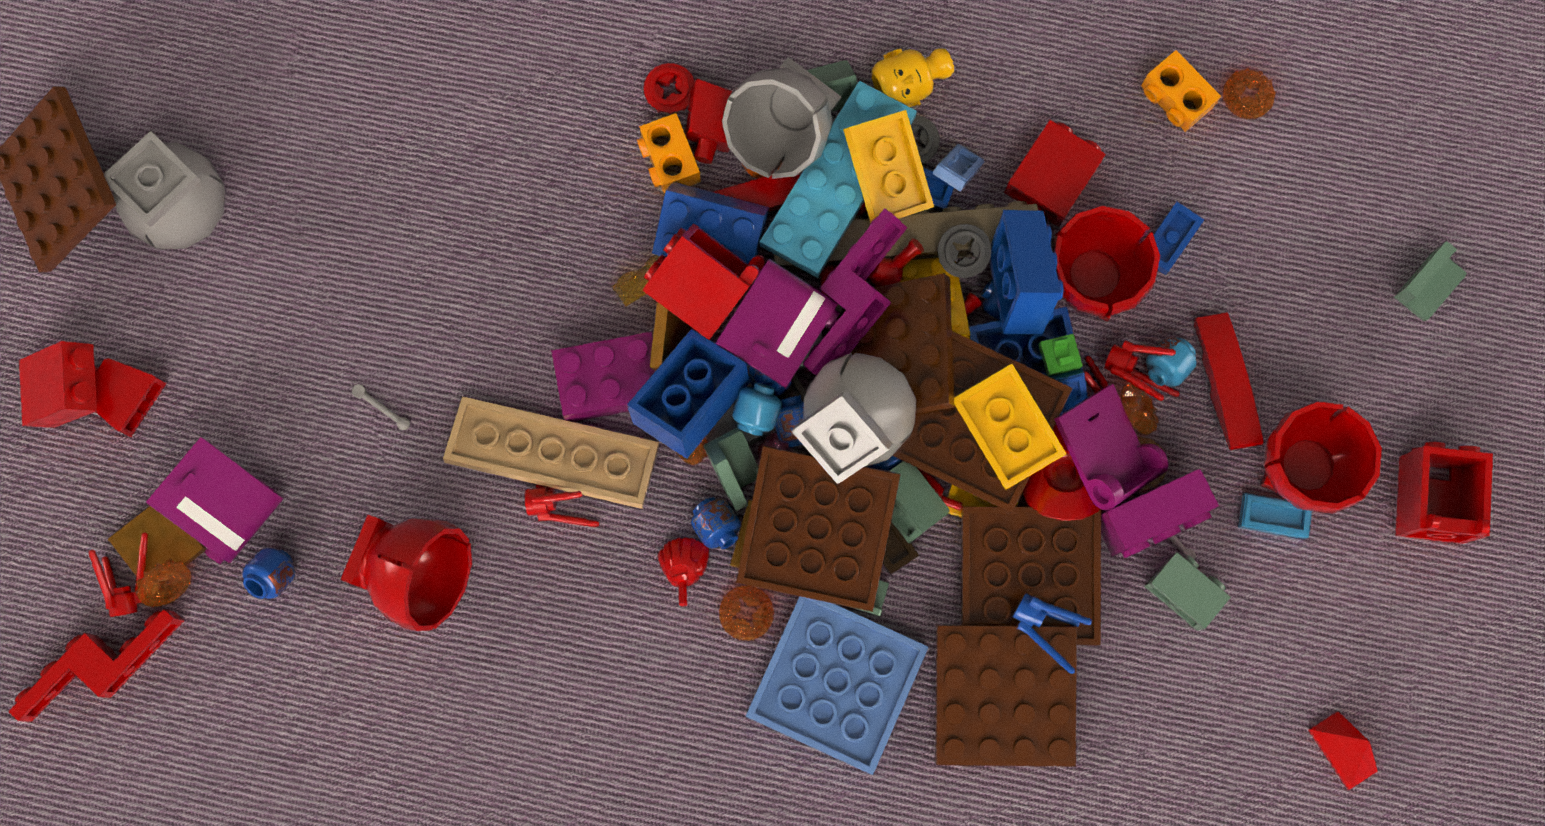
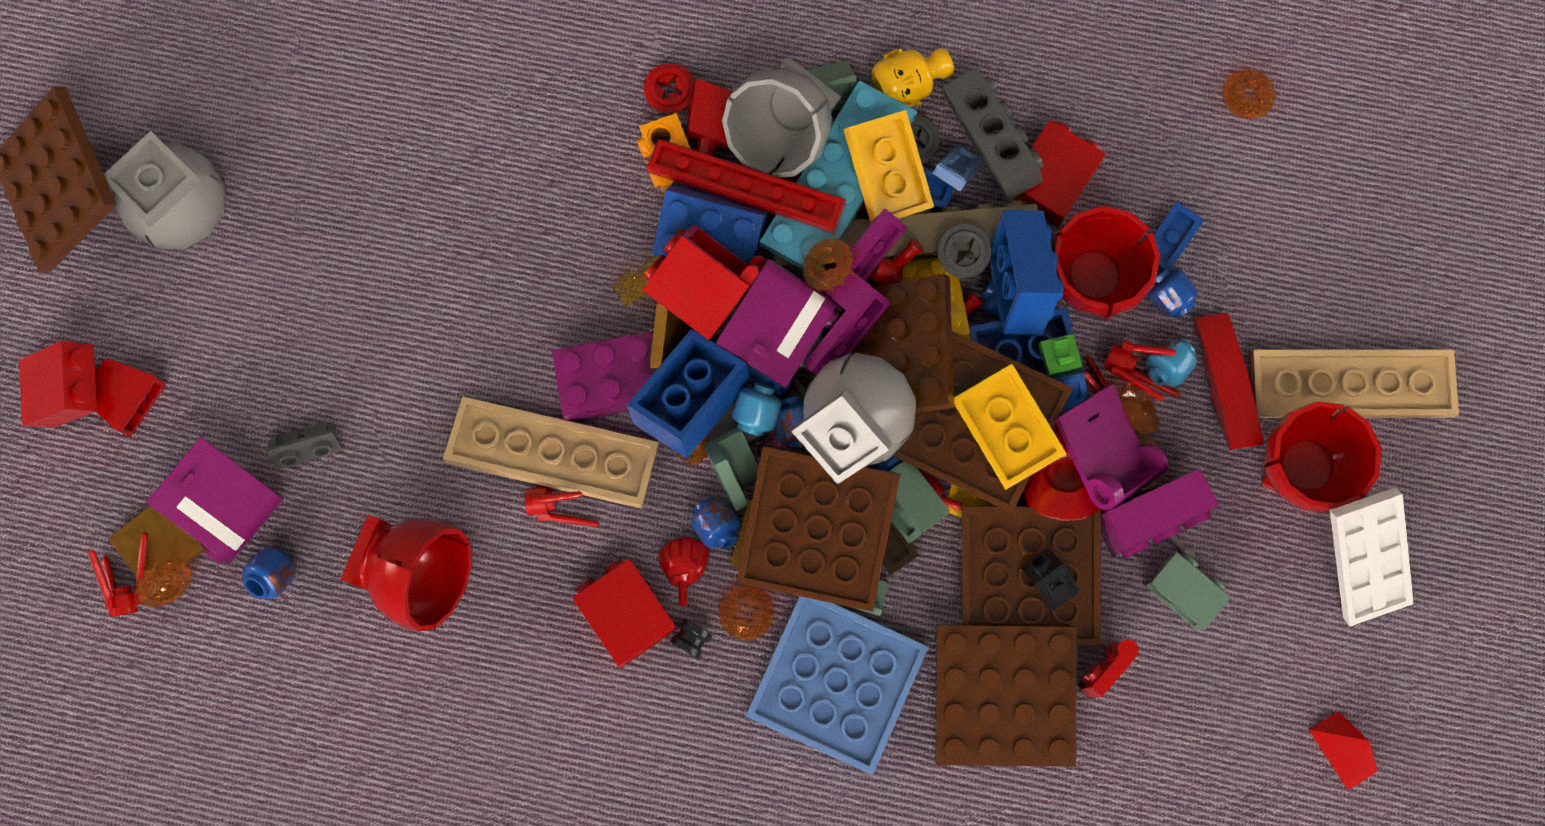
red bracket [8,609,184,722] -> none
light grey hinge [352,384,410,430] -> none
blue plant [1013,593,1092,674] -> none
light orange brick [1141,50,1221,132] -> none
dark azure tile [1238,493,1312,539] -> none
sand green panel [1394,241,1467,321] -> none
red container [1395,442,1493,544] -> none
none -> dark grey hinge [265,420,343,470]
none -> red brick [572,558,678,668]
none -> red tile [646,139,846,234]
none -> black wheel [669,618,713,660]
none -> clear orange gear [803,238,855,292]
none -> dark grey brick [943,68,1044,201]
none -> black bracket [1021,548,1081,611]
none -> red plate [1079,639,1139,699]
none -> blue head [1147,267,1197,318]
none -> tan plate [1250,350,1459,418]
none -> white plate [1330,487,1413,626]

